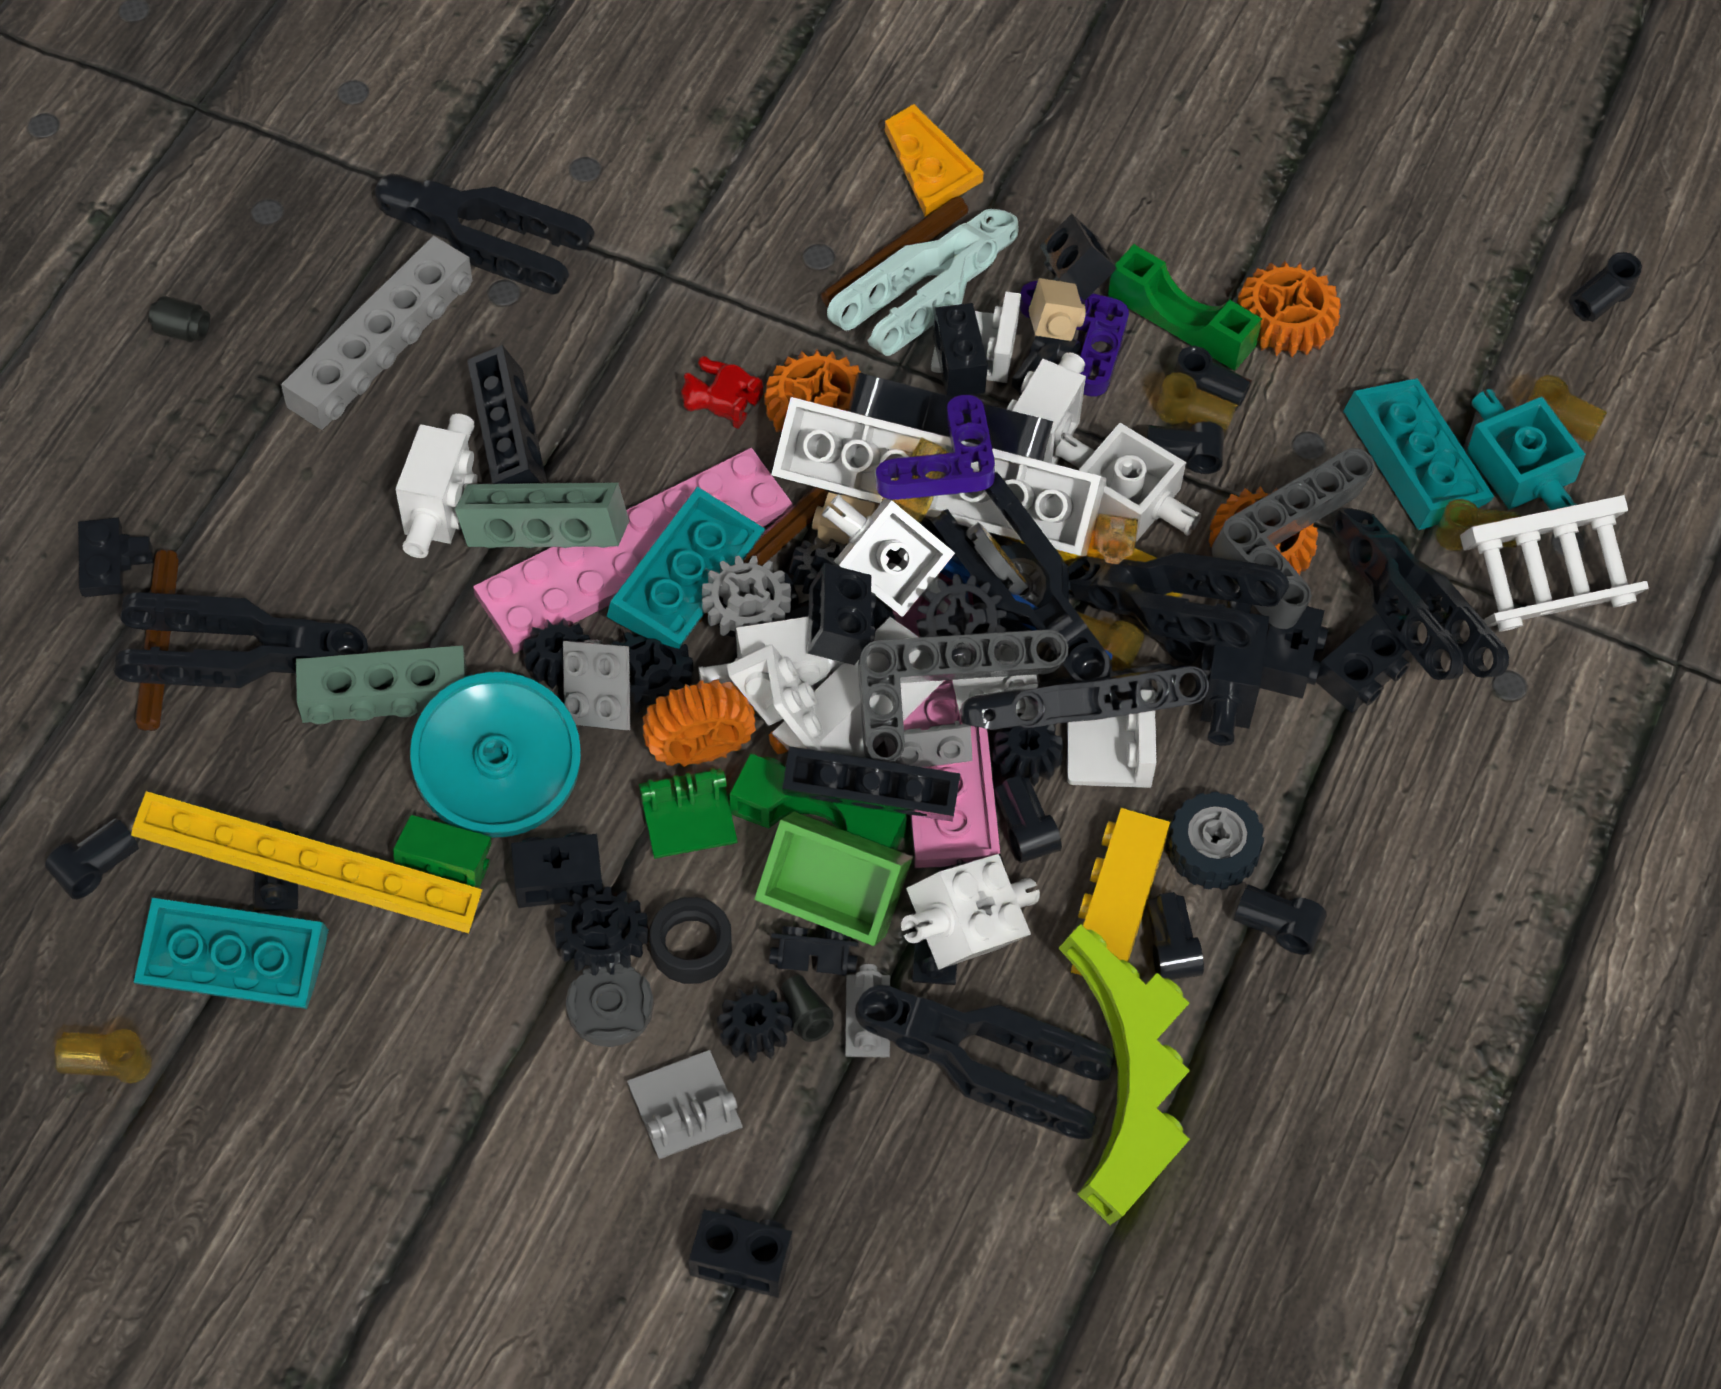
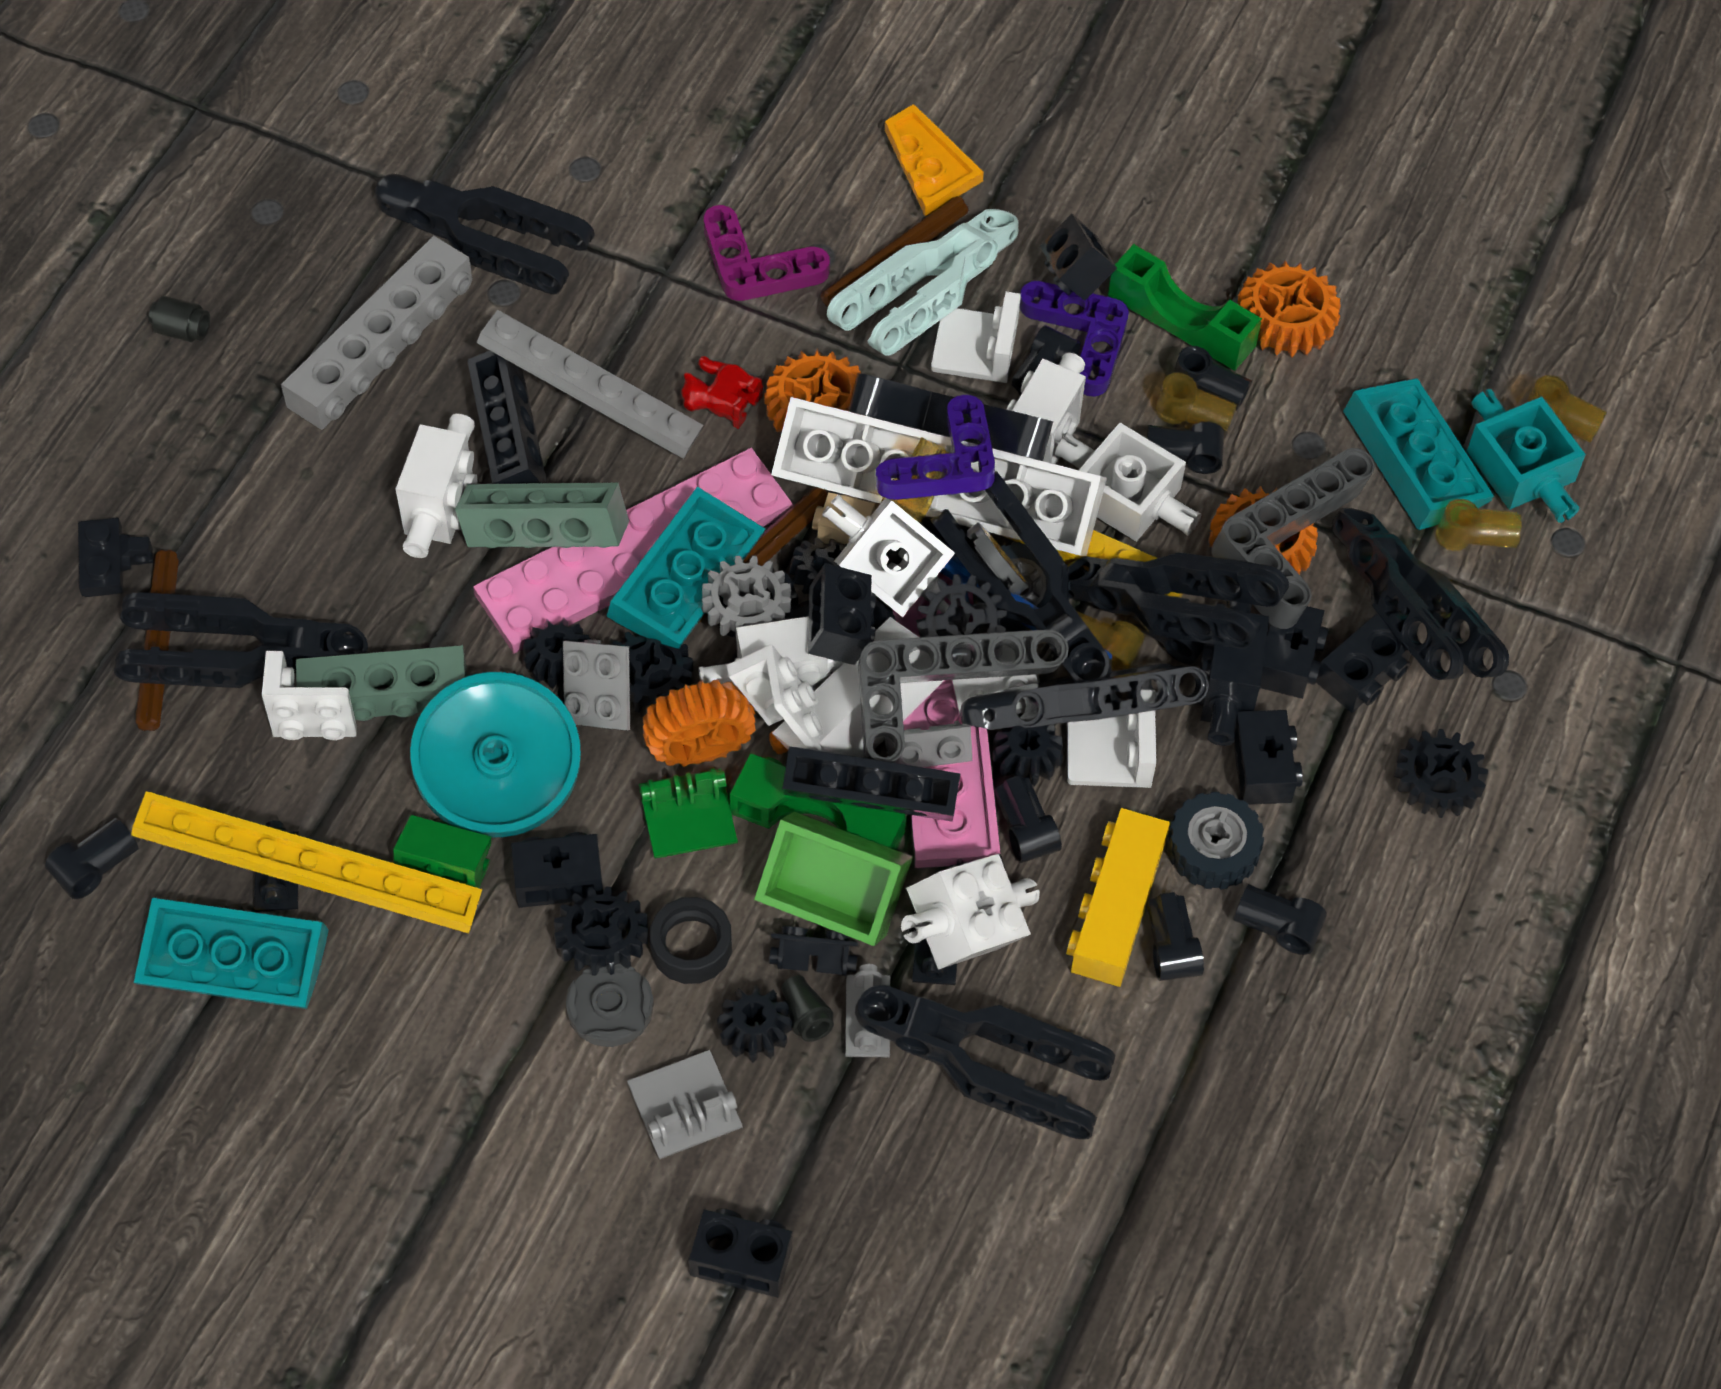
clear yellow piece [55,1029,152,1083] -> none
black brick [933,303,988,397] -> none
tan brick [1028,278,1086,341] -> none
lime arch [1058,924,1190,1225] -> none
clear yellow piece [1093,513,1138,564] -> none
white fence [1460,495,1649,632] -> none
black piece [1569,252,1642,322] -> none
none -> white bracket [262,651,357,740]
none -> light grey plate [477,310,703,459]
none -> magenta beam [703,205,830,301]
none -> black brick [1233,710,1303,805]
none -> black gear [1394,729,1488,818]

